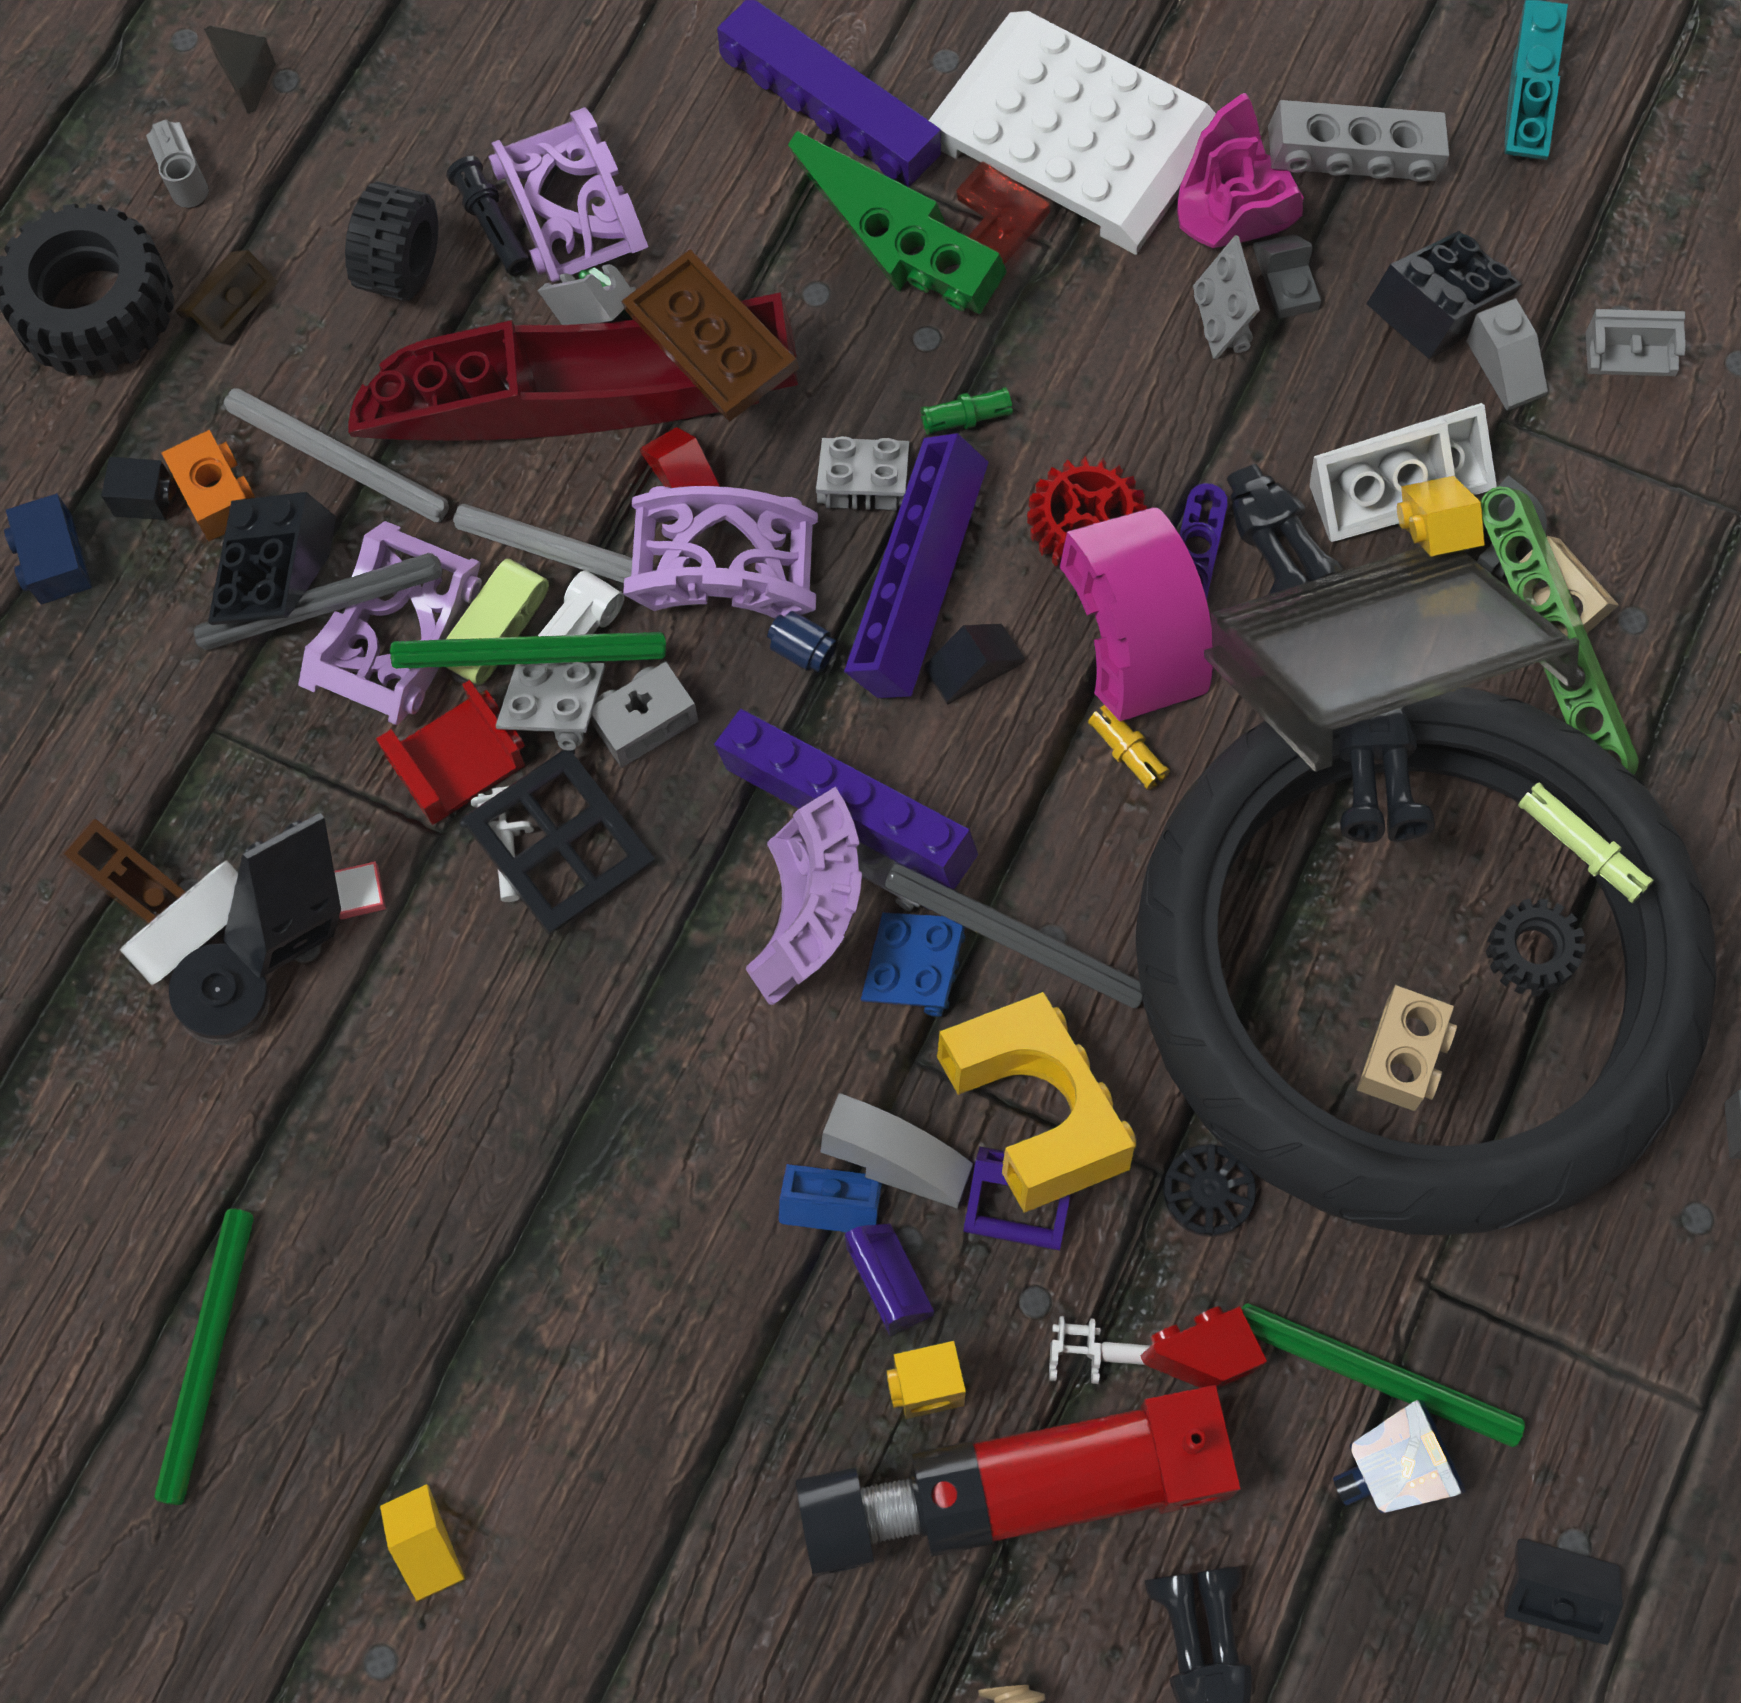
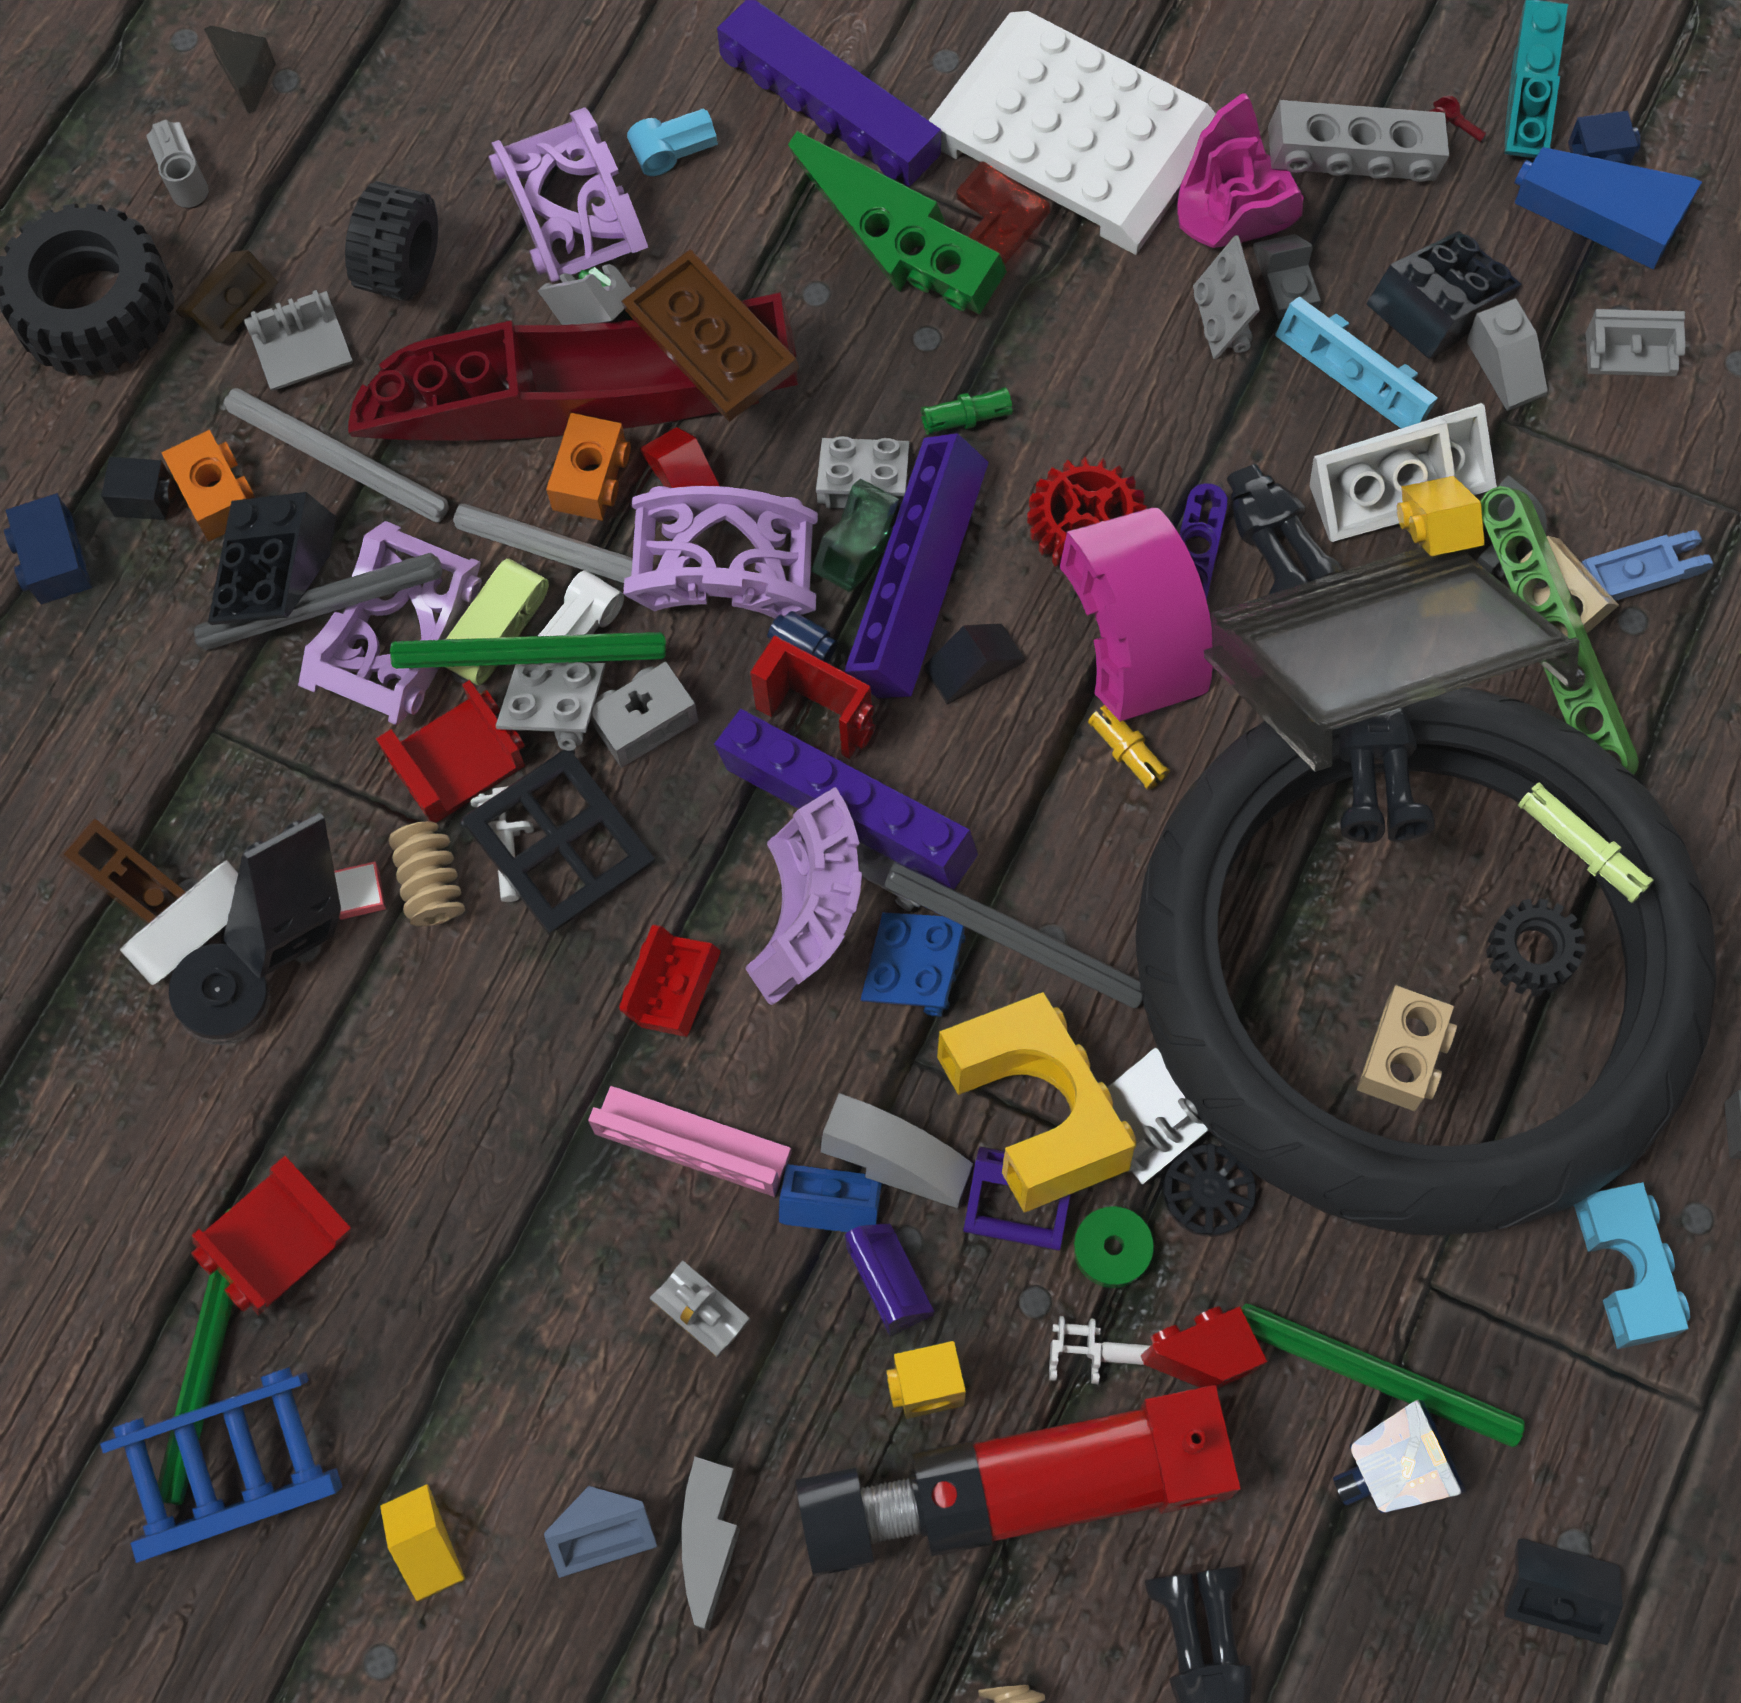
black pin [446,156,532,276] -> none
none -> blue fence [100,1367,342,1563]
none -> red panel [191,1156,351,1316]
none -> light grey hinge [244,290,353,391]
none -> tan piece [389,821,465,927]
none -> sand blue slope [544,1486,657,1578]
none -> orange brick [546,413,631,521]
none -> bright pink fence [588,1086,792,1197]
none -> red bracket [619,925,721,1037]
none -> medium azure piece [627,108,718,176]
none -> light grey hips [650,1260,751,1359]
none -> light grey slope [682,1457,740,1631]
none -> red panel [750,635,875,759]
none -> clear green brick [812,478,899,592]
none -> green piece [1073,1206,1154,1288]
none -> hinge [1107,1047,1209,1185]
none -> medium azure hinge [1275,296,1438,429]
none -> dark red hand [1429,96,1486,142]
none -> blue slope [1514,147,1702,270]
none -> dark blue brick [1568,110,1640,165]
none -> medium azure arch [1574,1182,1690,1349]
none -> medium blue hinge [1581,530,1713,601]

